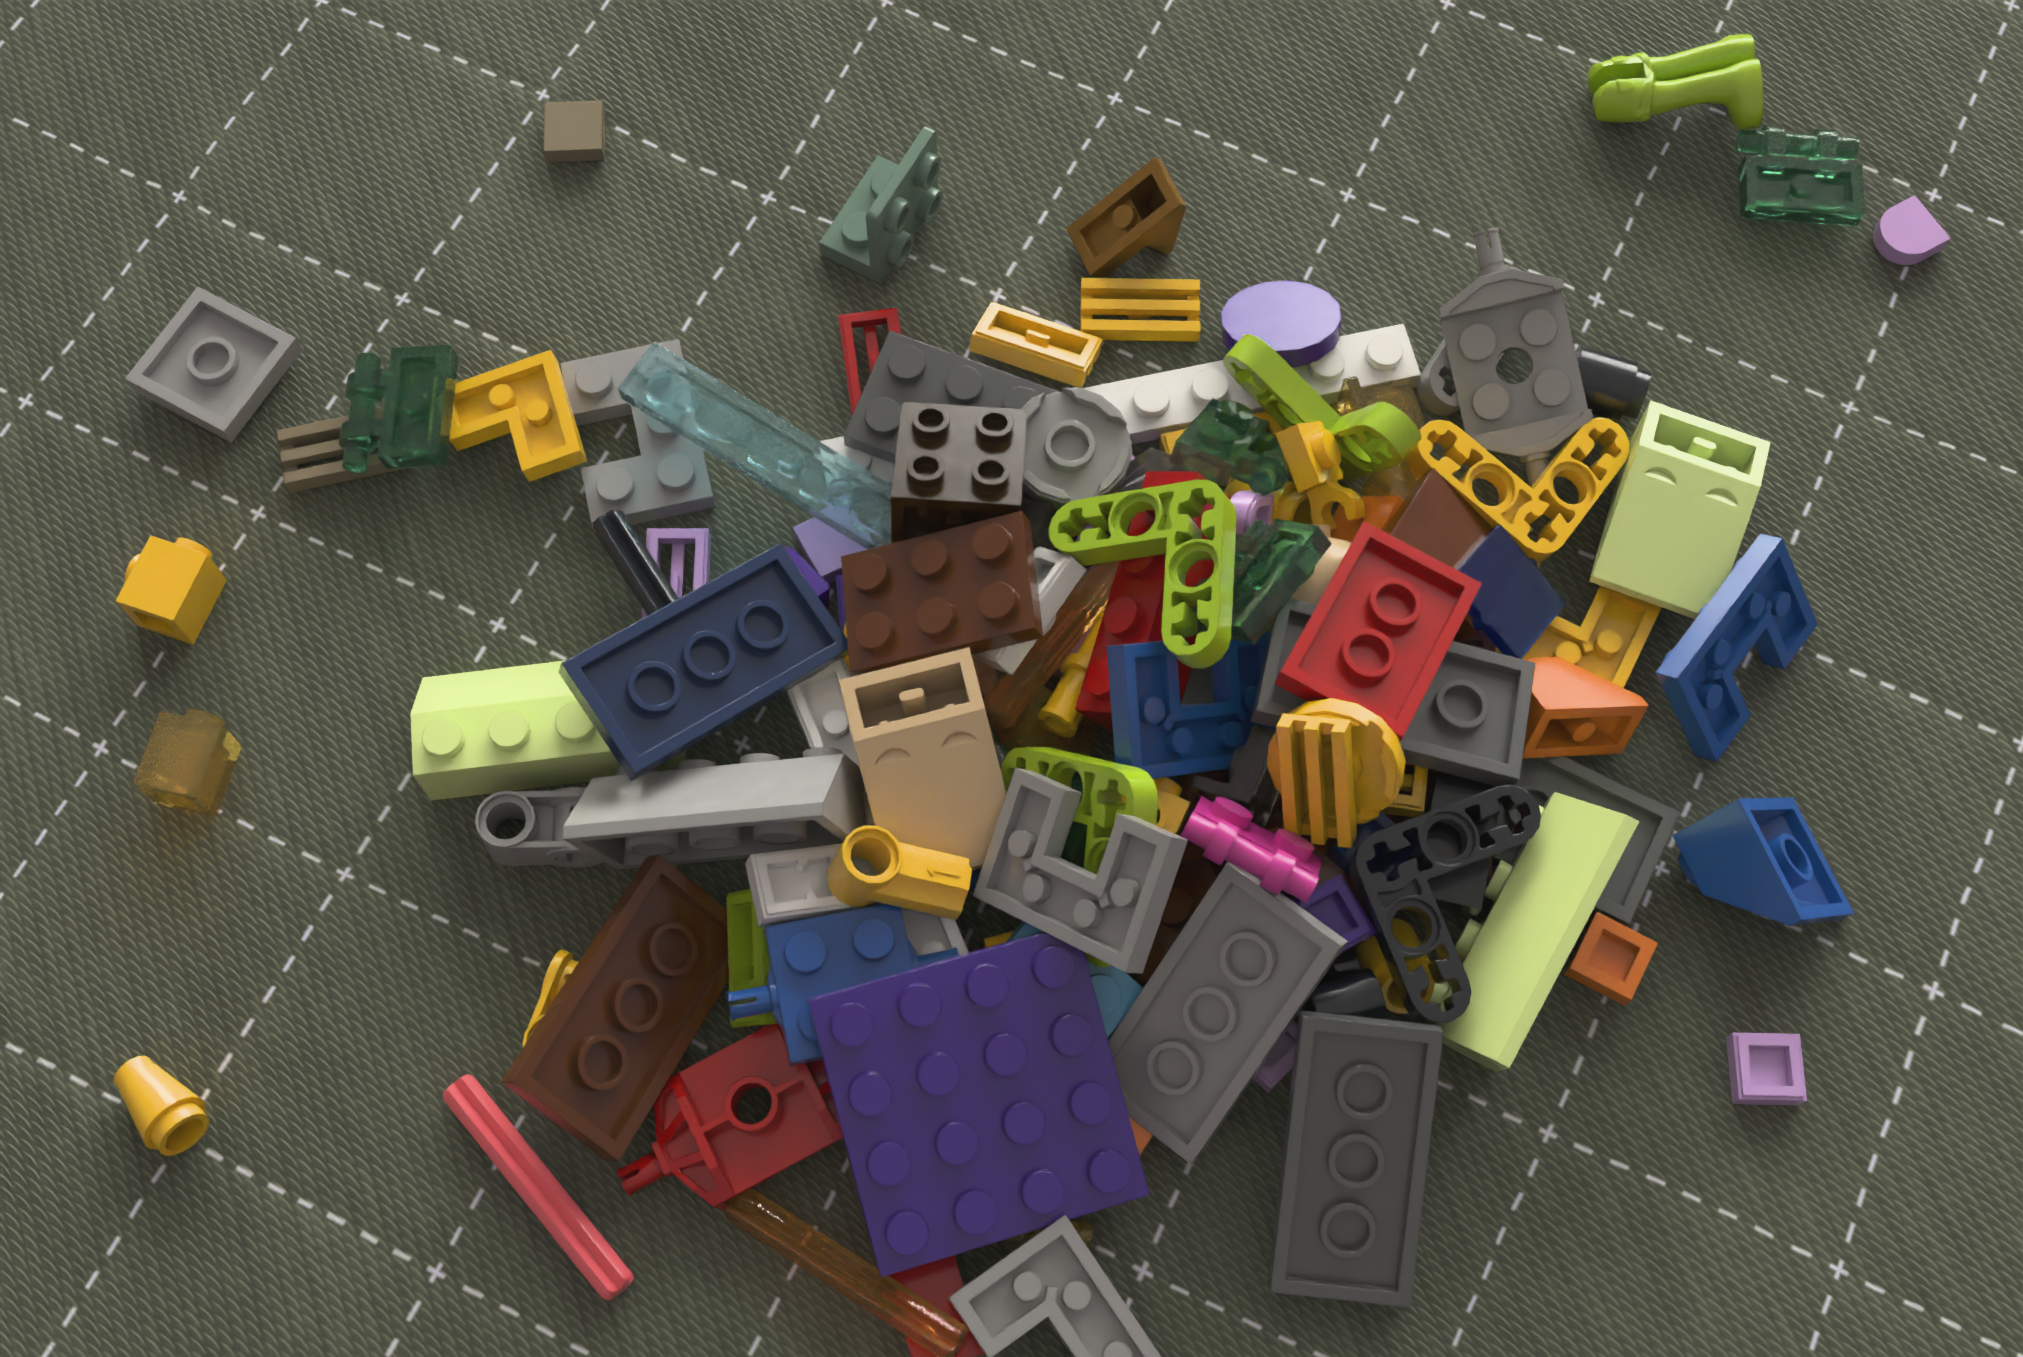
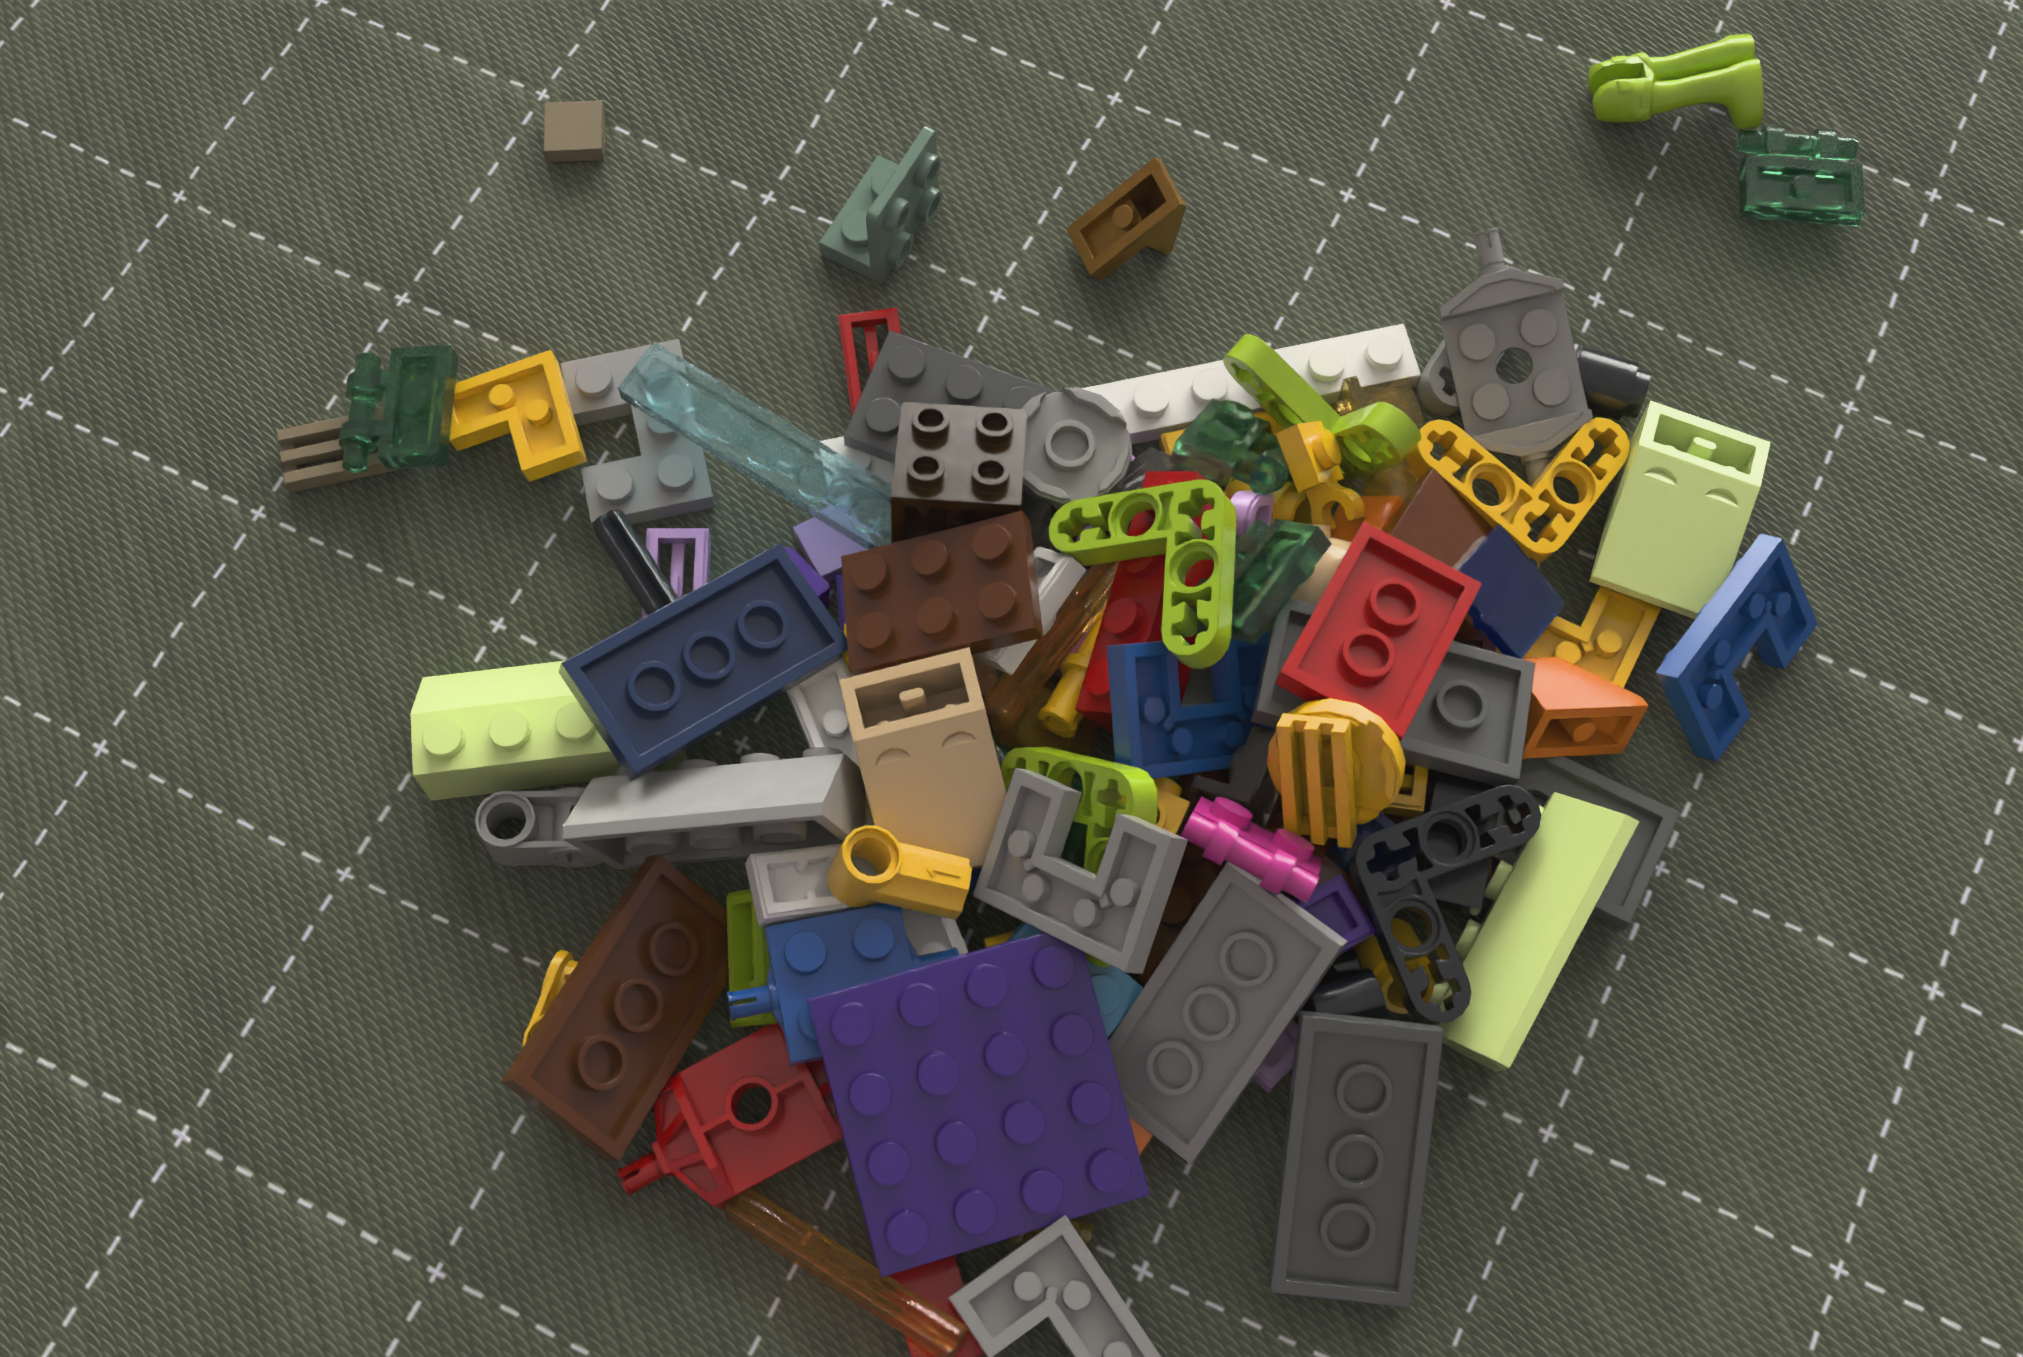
yellow cone [113,1056,209,1156] -> none
yellow brick [116,535,227,645] -> none
light grey plate [125,287,302,443] -> none
clear yellow brick [133,709,242,817] -> none
coral axle [443,1074,634,1301] -> none
yellow tile [969,302,1103,388] -> none
yellow tile [1080,278,1201,342] -> none
tile [1221,280,1341,368] -> none
orange plate [1564,912,1658,1006] -> none
blue slope [1672,797,1854,926] -> none
lavender tile [1726,1032,1807,1105] -> none
lavender tile [1873,195,1951,265] -> none

